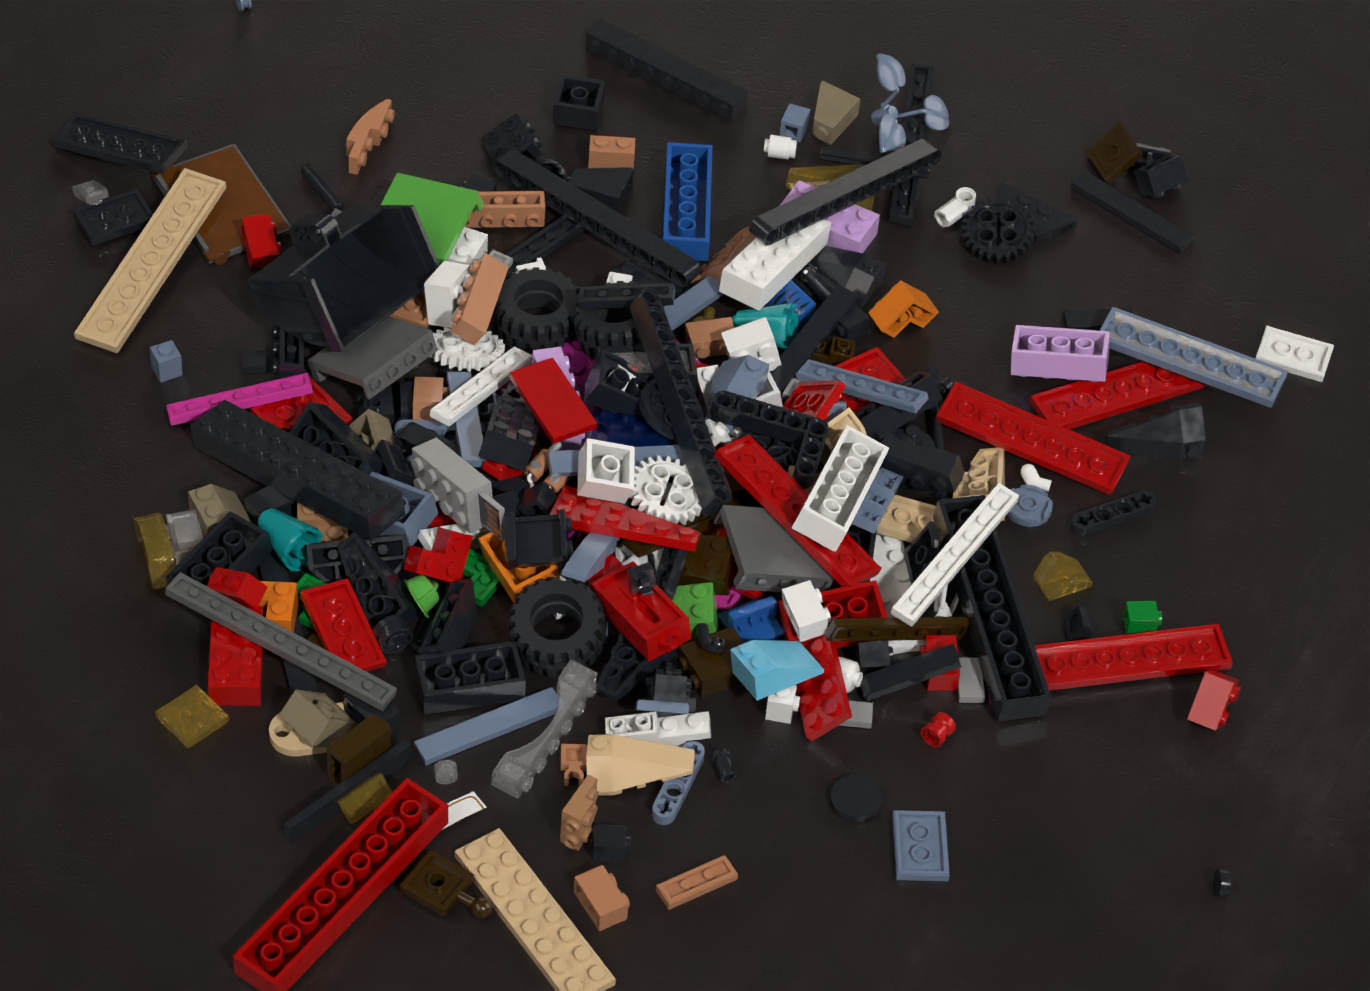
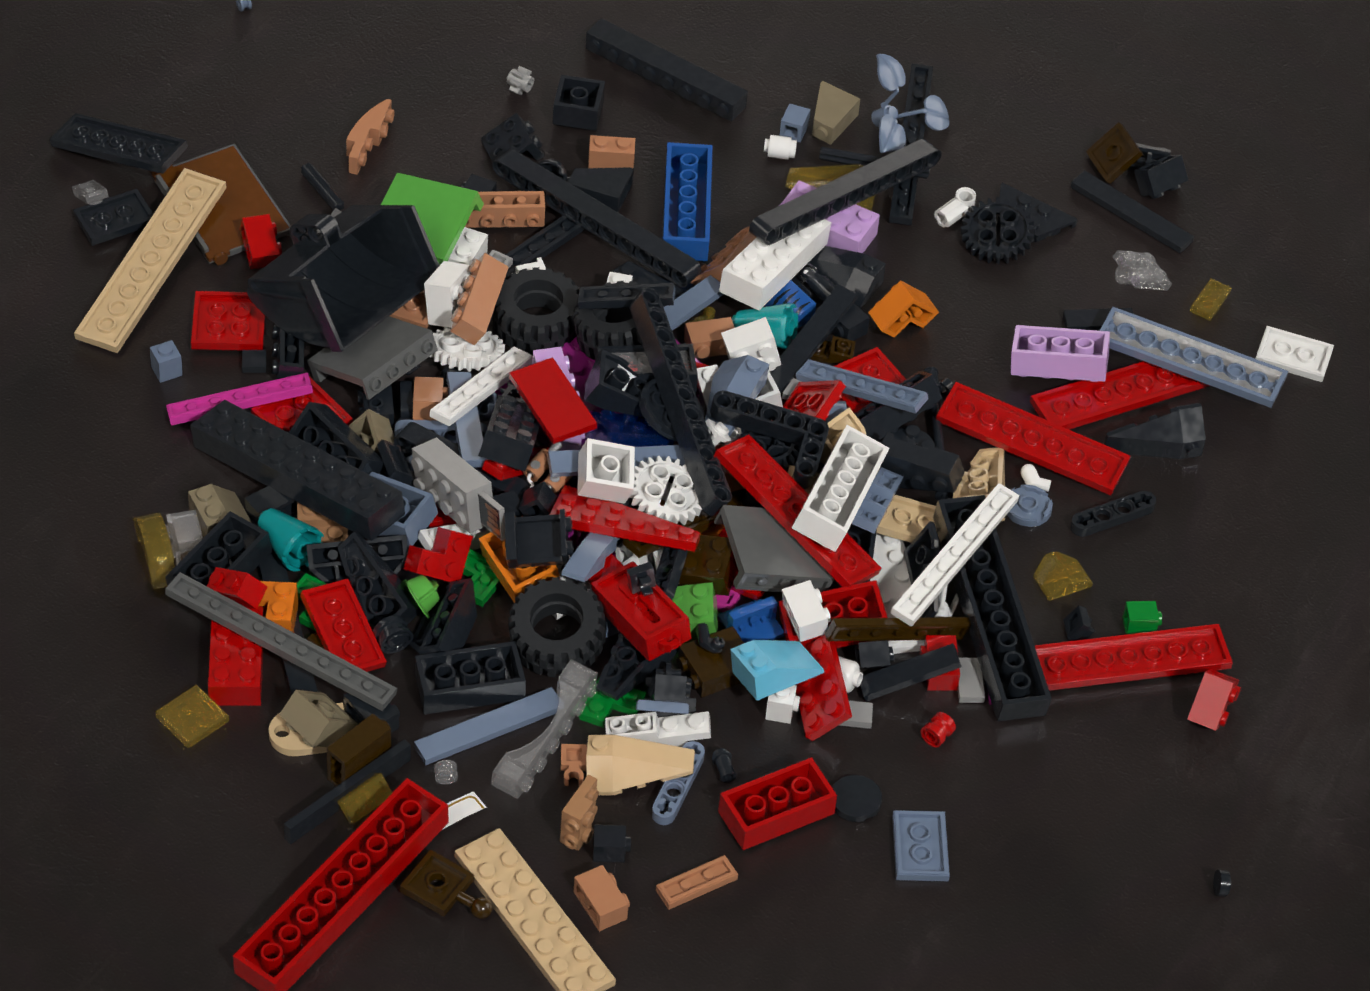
none -> red plate [191,291,265,350]
none -> light grey gear [507,66,534,95]
none -> green plate [579,676,646,728]
none -> red brick [718,757,837,850]
none -> clear plate [1113,250,1172,291]
none -> clear yellow plate [1190,279,1231,321]

